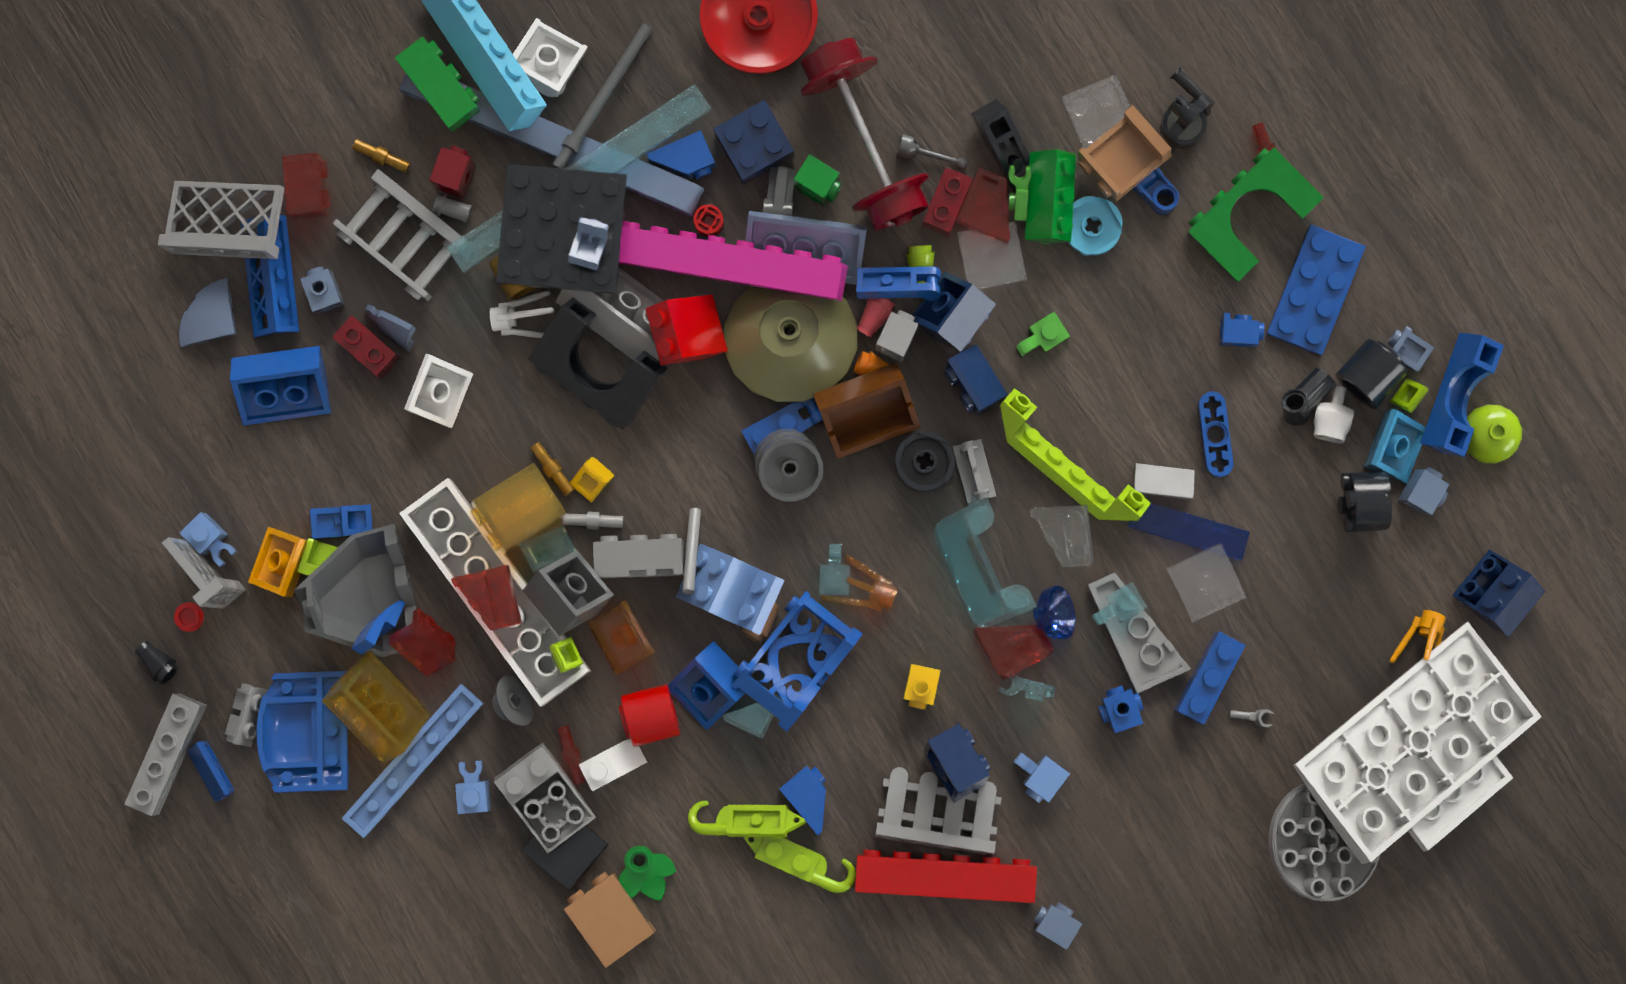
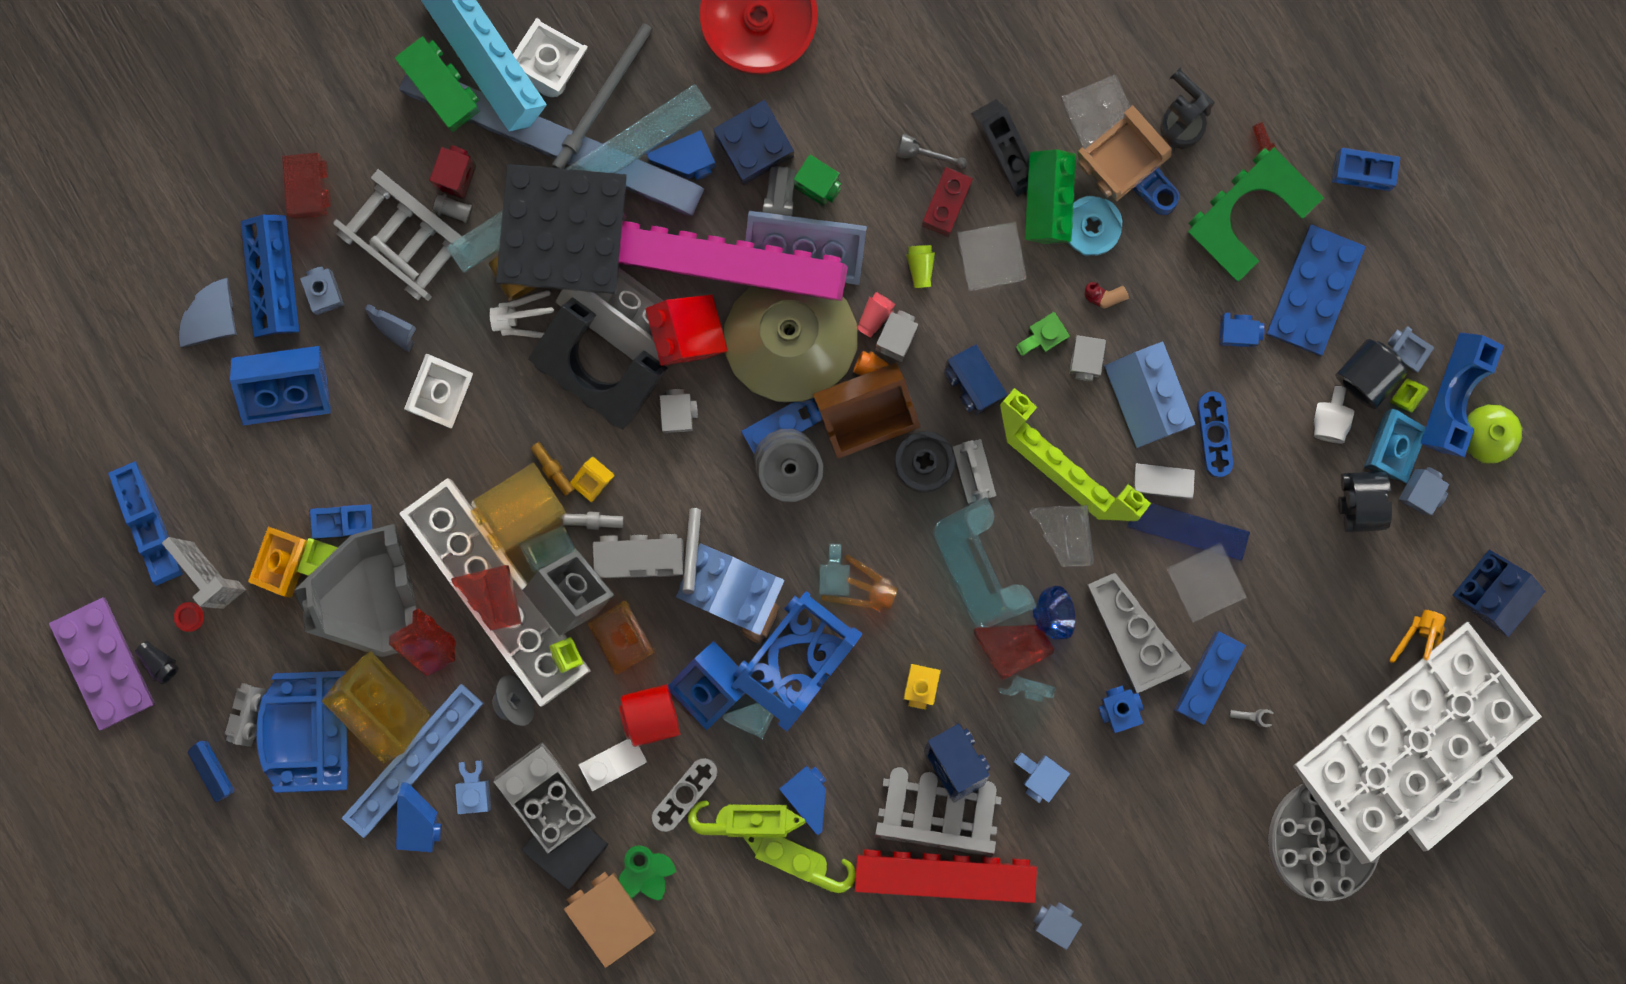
light grey brick [124,693,207,816] -> none
light grey fence [158,181,285,259] -> none
medium blue brick [180,512,238,567] -> none
dark red brick [332,315,401,379] -> none
blue slope [351,600,405,655] -> none
pearl gold bar [352,139,411,173] -> none
clear red bar [557,725,586,785] -> none
sand blue bracket [568,217,609,270] -> none
red wheel [694,204,724,238] -> none
dark red piece [800,38,929,231] -> none
blue plate [856,266,941,301] -> none
dark blue brick [912,271,996,352] -> none
clear red wing [956,167,1011,244] -> none
bright green plate [1008,166,1031,221] -> none
clear light blue plate [1092,582,1147,625] -> none
black piece [1281,368,1336,426] -> none
none -> medium lavender plate [49,597,155,730]
none -> blue slope [108,461,183,586]
none -> light grey piece [369,236,419,281]
none -> blue slope [396,782,442,852]
none -> light grey beam [652,758,718,832]
none -> light grey brick [660,389,698,433]
none -> light grey brick [1069,335,1106,381]
none -> arm [1084,282,1129,309]
none -> medium blue slope [1104,341,1196,448]
none -> blue brick [1331,148,1400,191]

